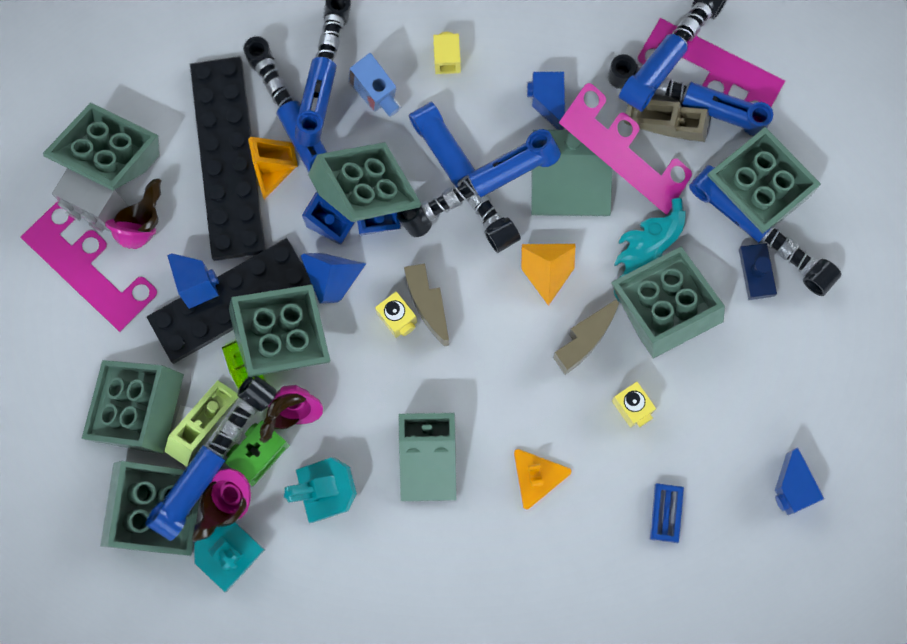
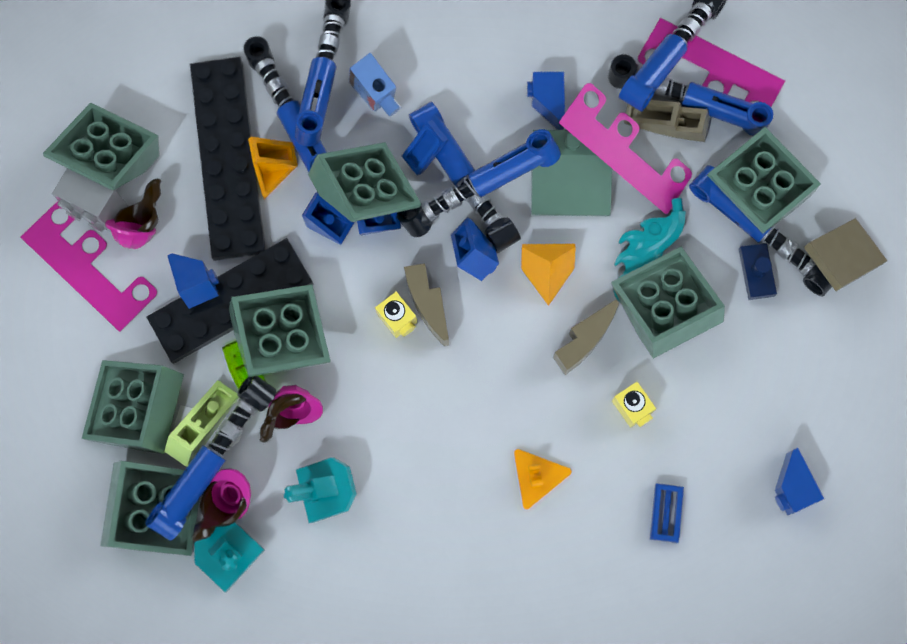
bright green brick [225,420,290,486] -> none
blue slope [301,253,367,304] -> none
sand green slope [399,413,456,501] -> none
light yellow brick [433,32,461,74] -> none
none -> blue tile [402,120,448,175]
none -> blue slope [451,217,499,281]
none -> dark tan tile [804,218,887,291]

